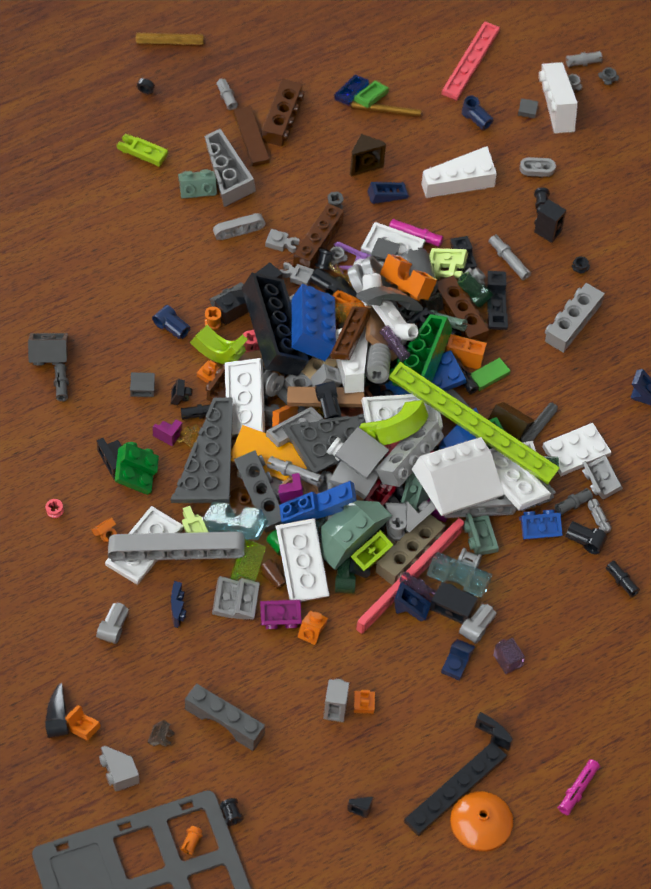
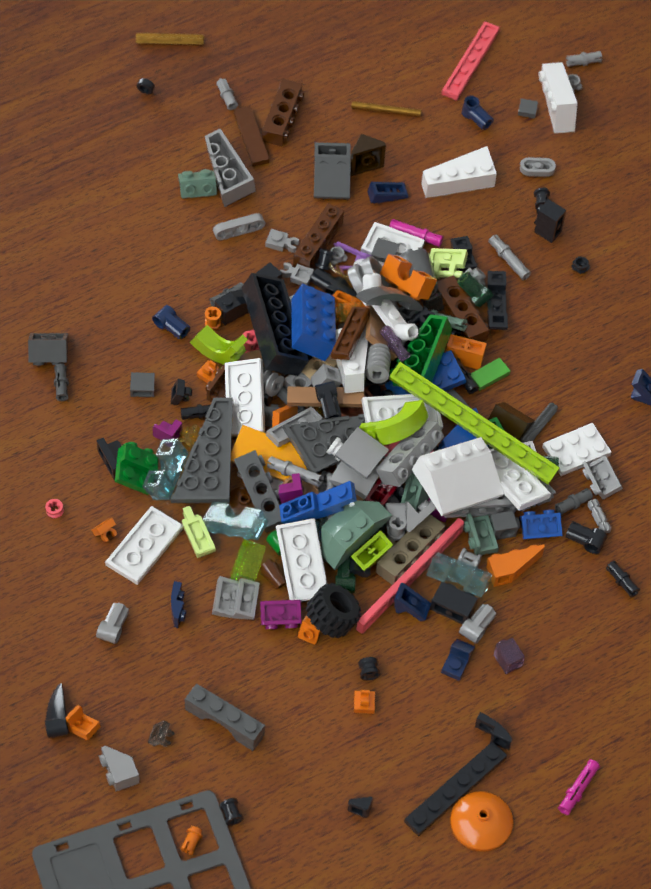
light grey beam [108,532,245,561] -> none
lime hinge [117,134,168,167] -> none
light grey brick [323,679,349,722] -> none
dark grey bush [327,192,343,210] -> none
clear blue plate [334,75,369,105] -> none
bright green tile [354,81,389,108] -> none
clear purple pin [400,572,436,601] -> none
light grey brick [545,283,605,353] -> none
dark grey plate [598,68,619,85] -> none
none -> clear light blue arch [142,439,189,500]
none -> black tyre [306,583,361,638]
none -> dark grey slope [314,142,351,199]
none -> black wheel [358,657,380,681]
none -> orange slope [486,544,545,587]
none -> dark grey brick [490,510,520,540]

